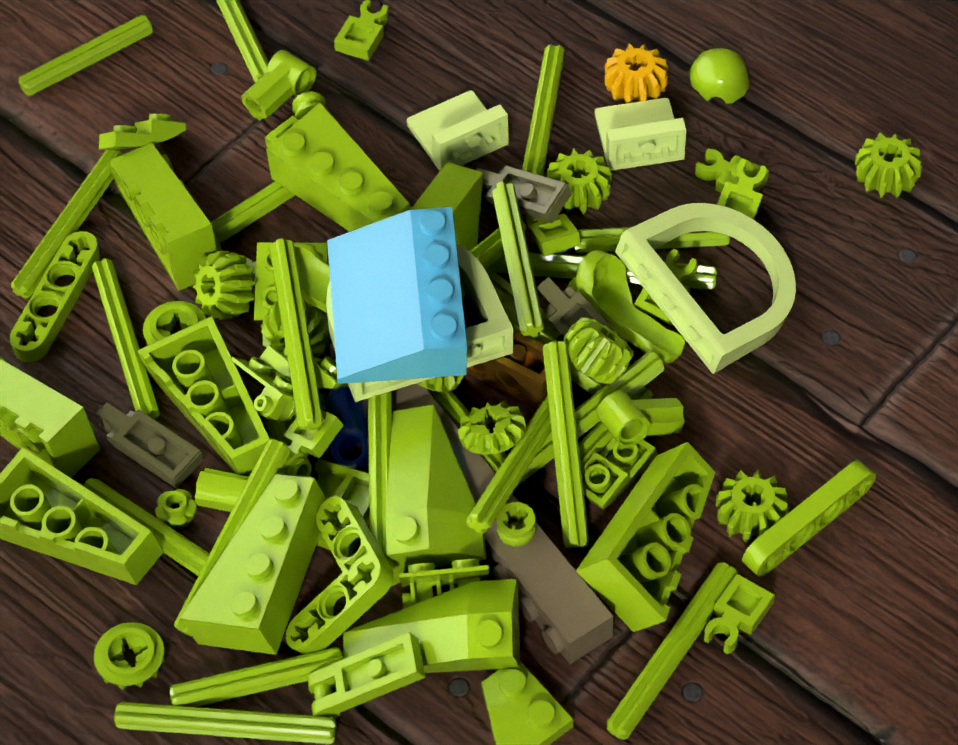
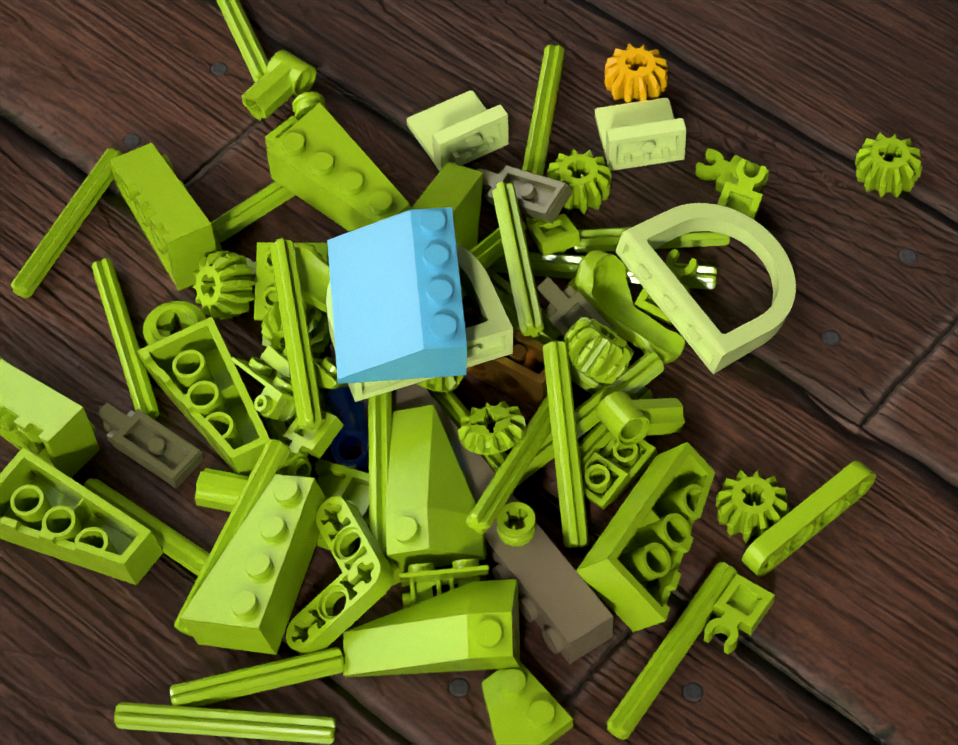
lime beam [9,231,101,362] -> none
lime axle [18,15,153,96] -> none
lime gear [94,622,165,690] -> none
lime slope [99,114,186,150] -> none
lime plate [155,489,197,529] -> none
lime plate [307,632,425,719] -> none
lime plate [334,0,389,61] -> none
lime hair [689,48,750,104] -> none

